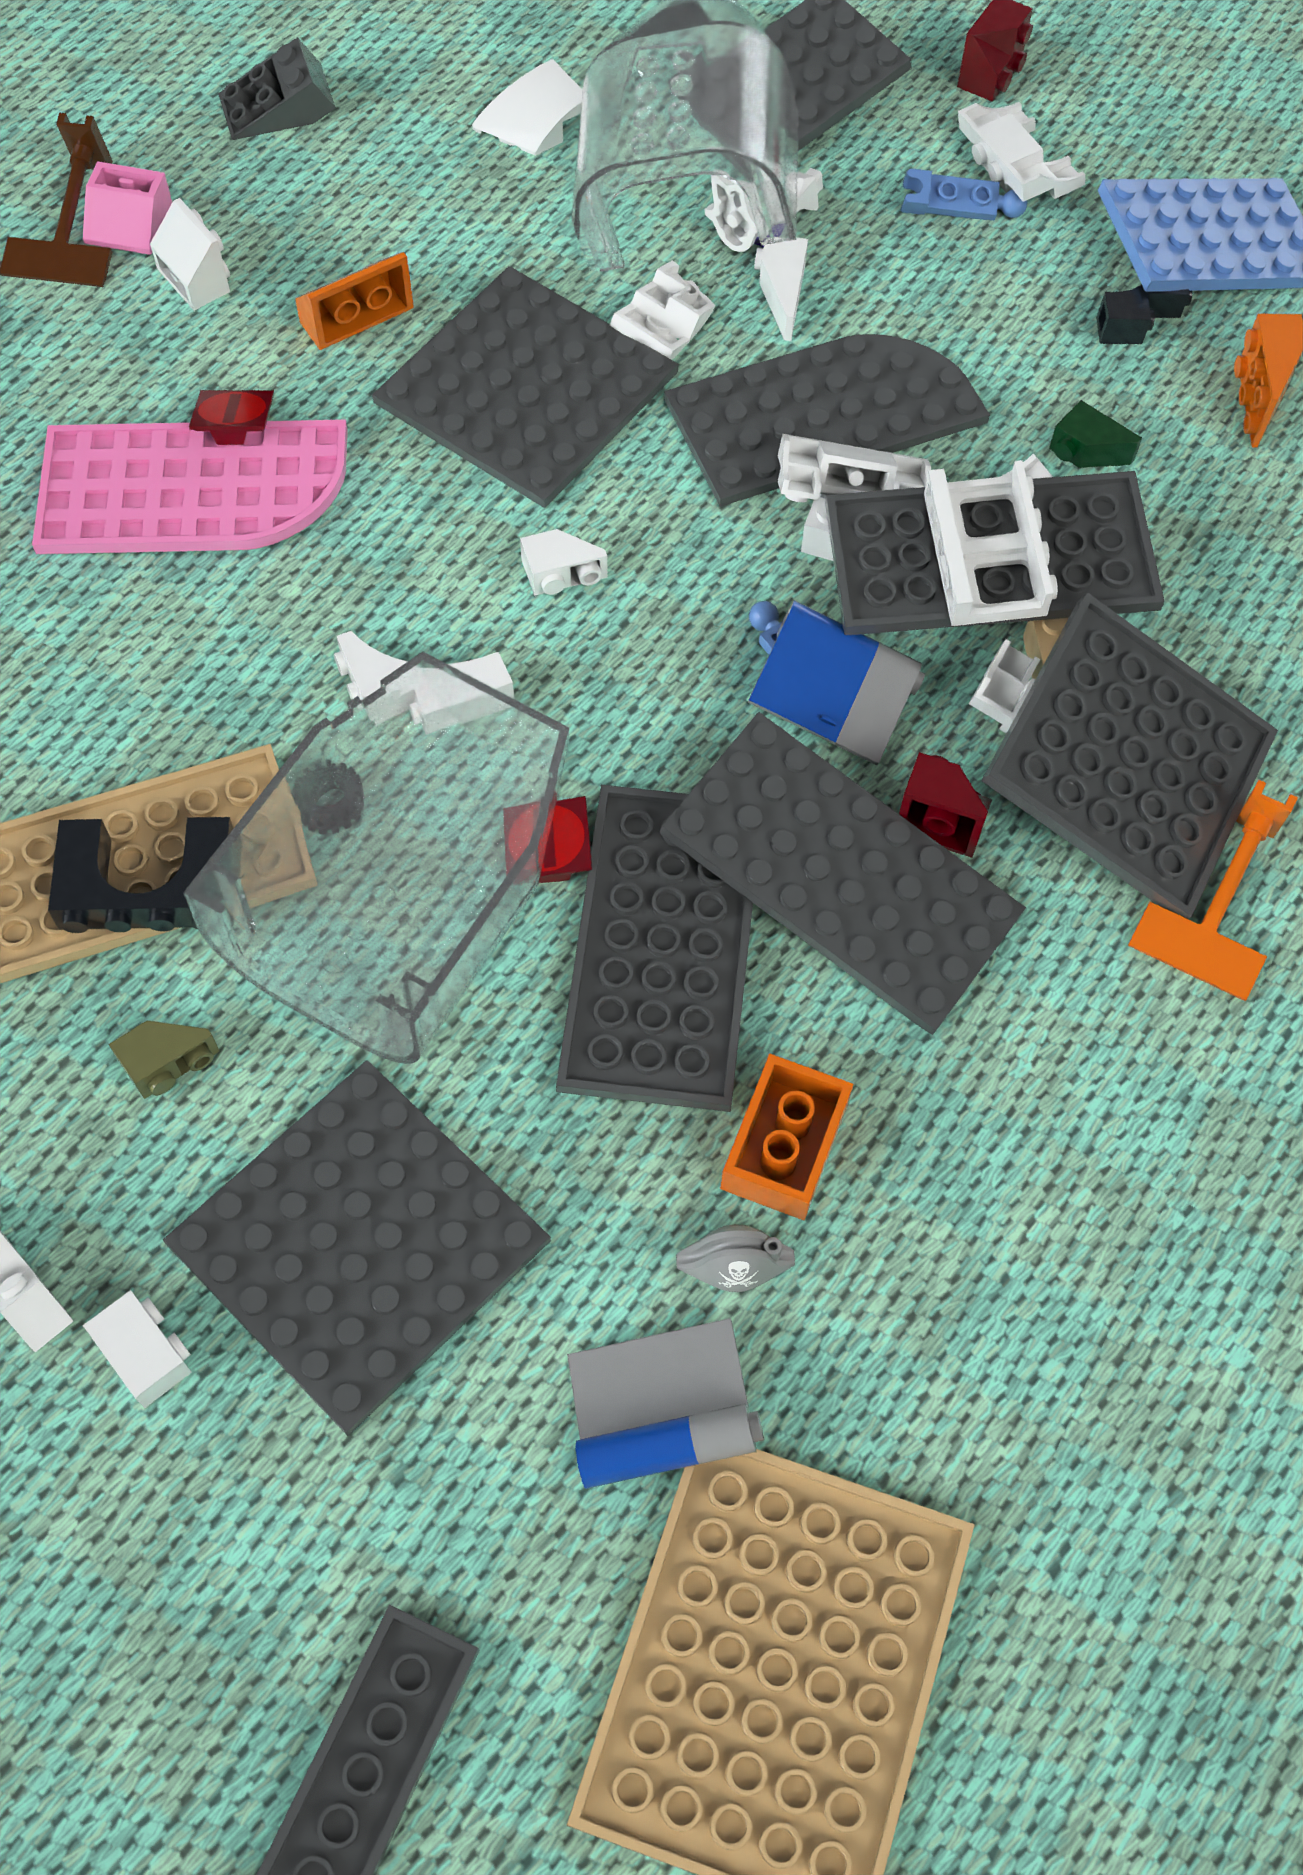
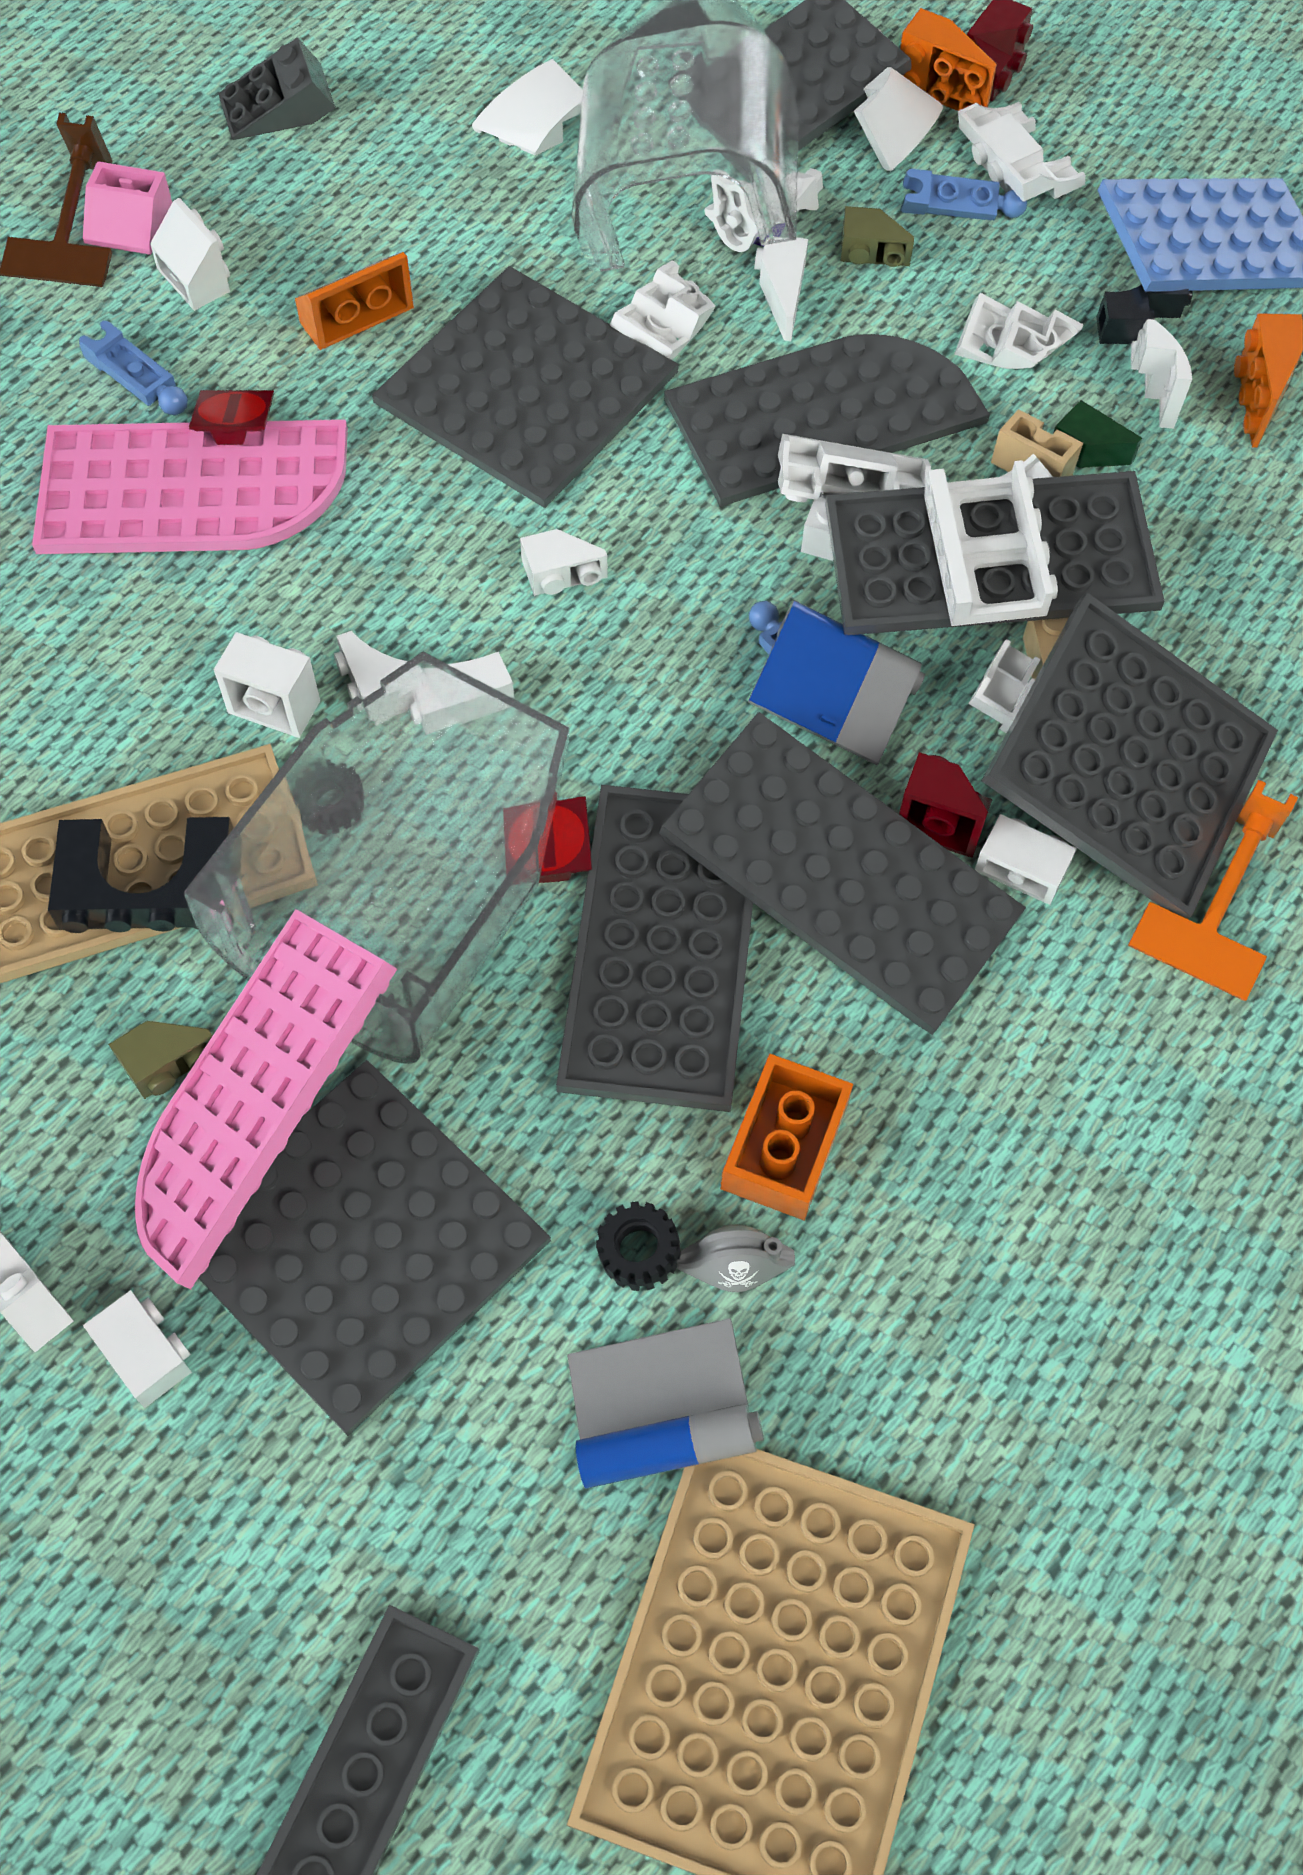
none -> medium blue plate [79,321,188,416]
none -> bright pink plate [135,909,397,1289]
none -> white brick [214,632,320,738]
none -> black tyre [596,1201,681,1291]
none -> olive slope [840,206,914,267]
none -> white slope [854,67,943,171]
none -> orange slope [900,8,997,111]
none -> white slope [954,293,1083,369]
none -> white brick [974,814,1077,905]
none -> tan brick [991,409,1083,477]
none -> white slope [1131,319,1192,429]

